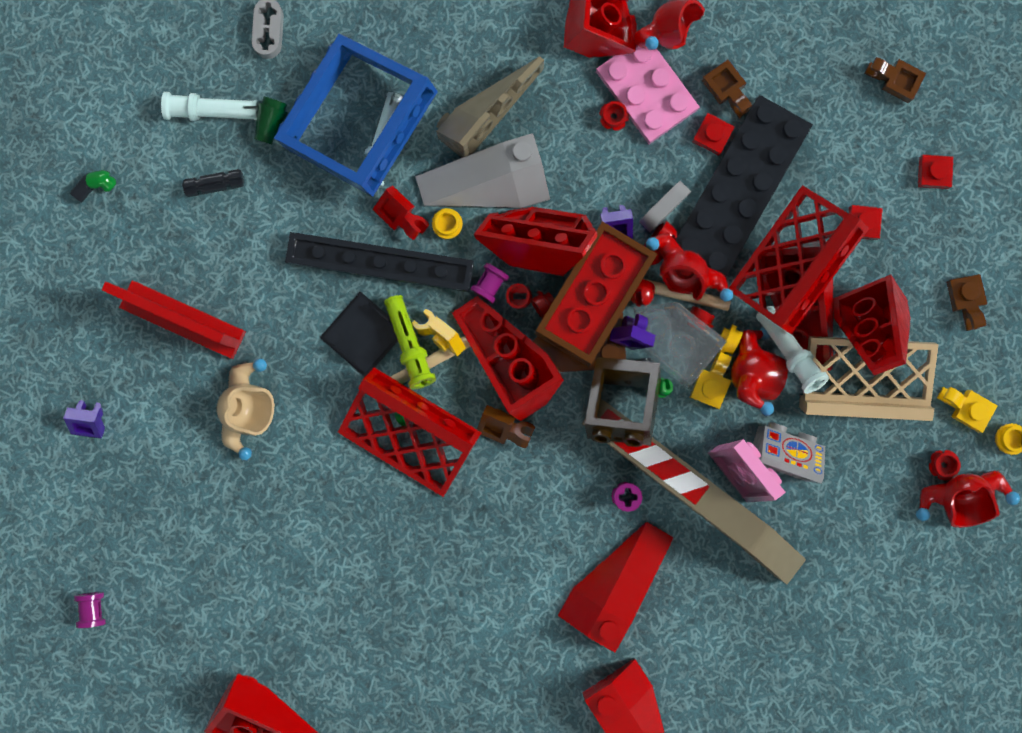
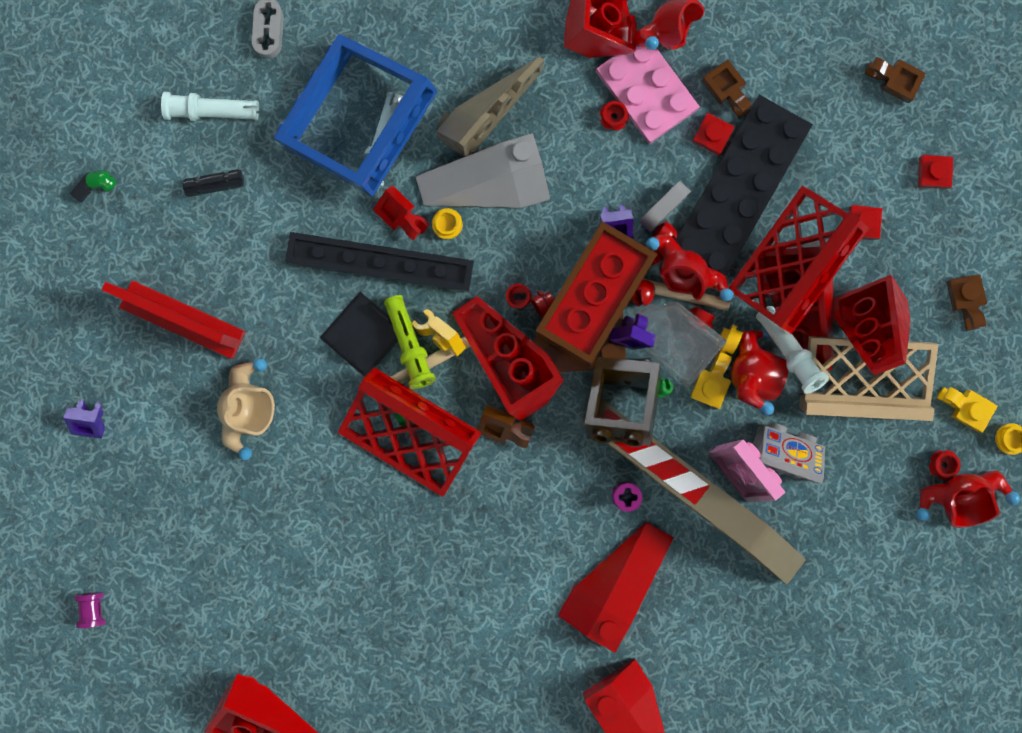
dark green cone [254,96,288,145] -> none
magenta bush [470,263,509,303] -> none
red wedge [474,207,598,276] -> none

